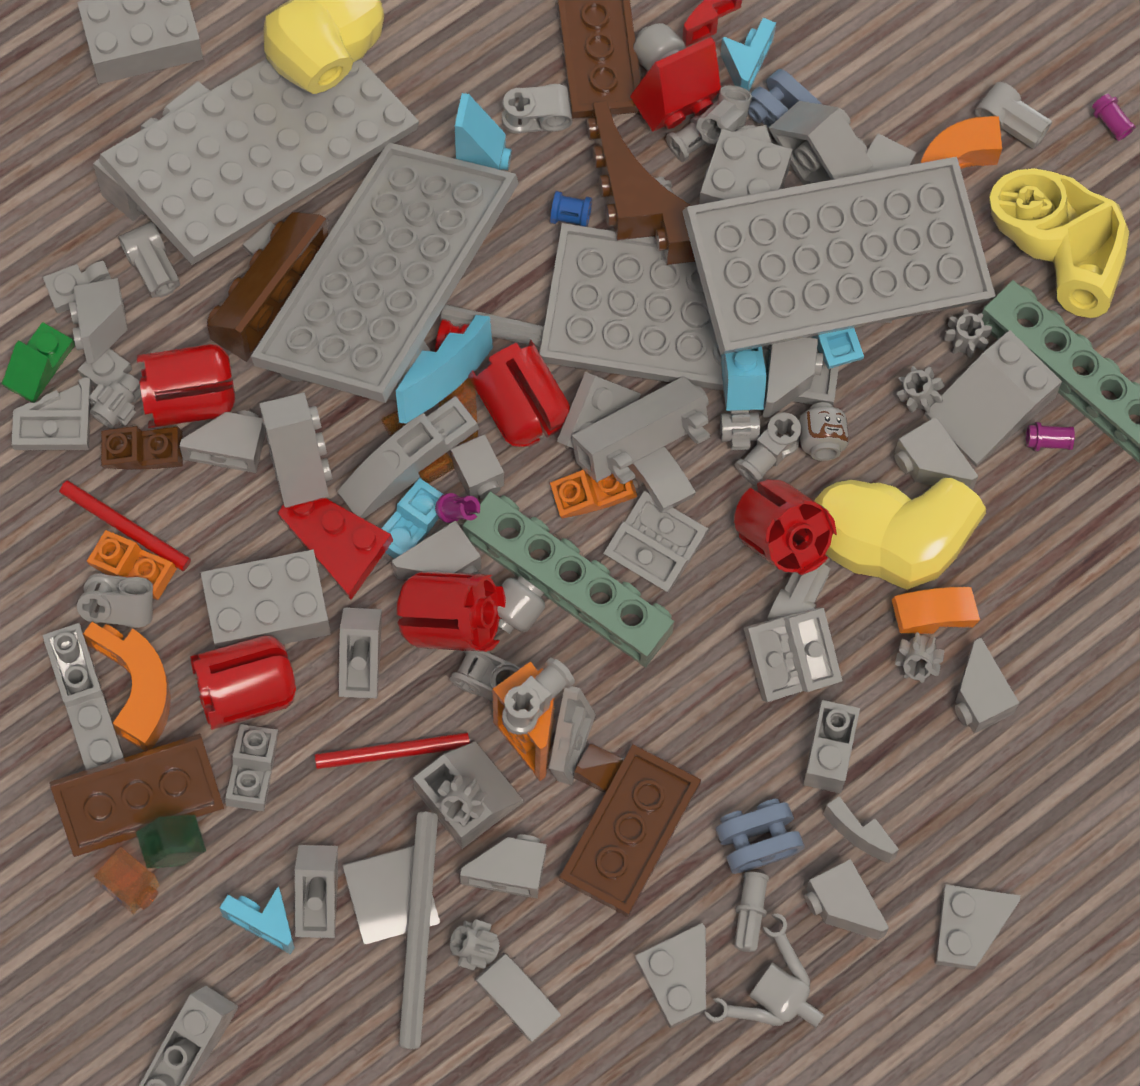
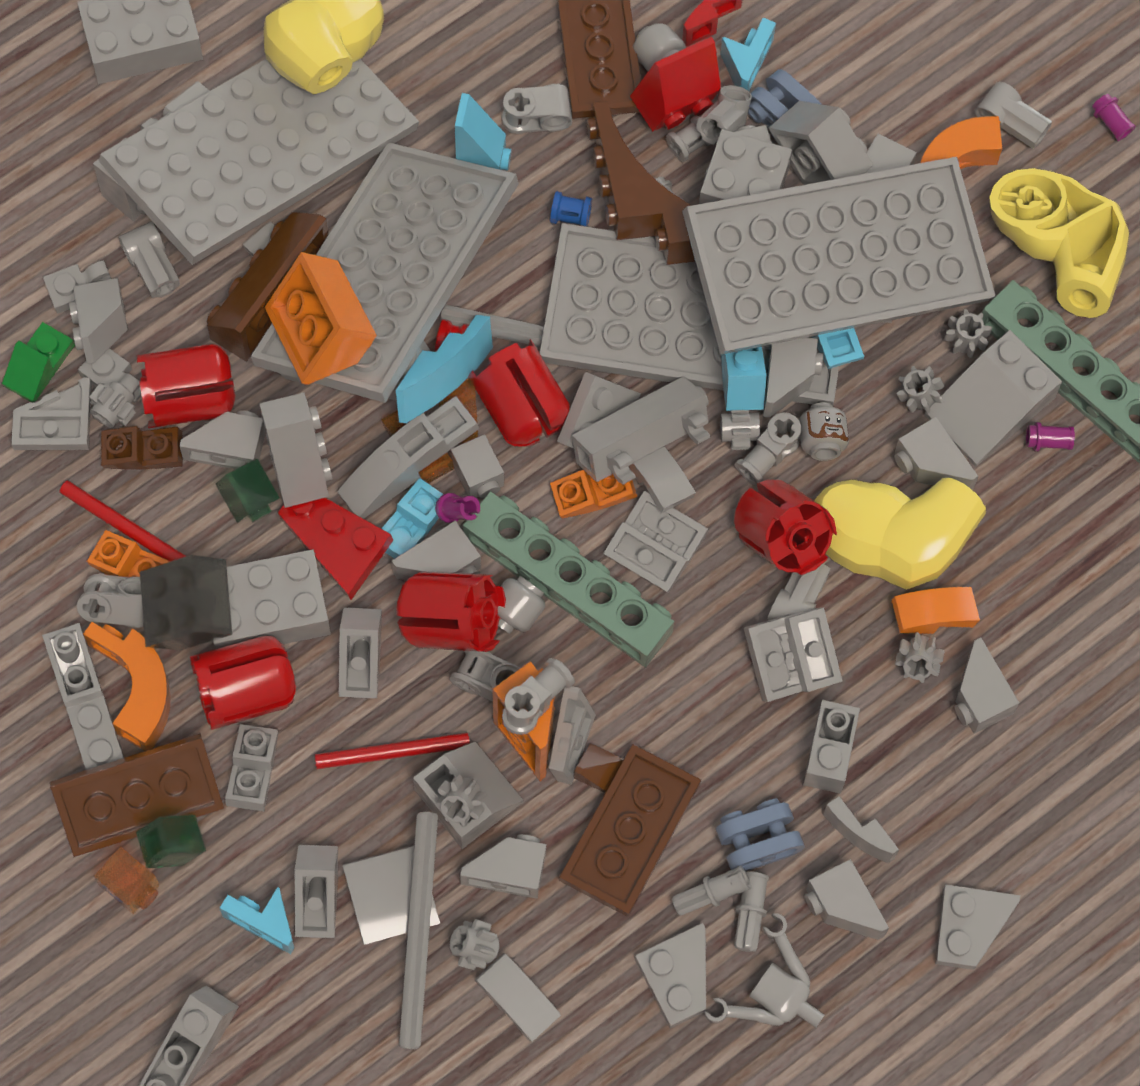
none -> clear smoke brick [140,555,232,651]
none -> clear green brick [215,459,280,523]
none -> orange slope [264,252,377,385]
none -> light grey axle [672,865,751,915]

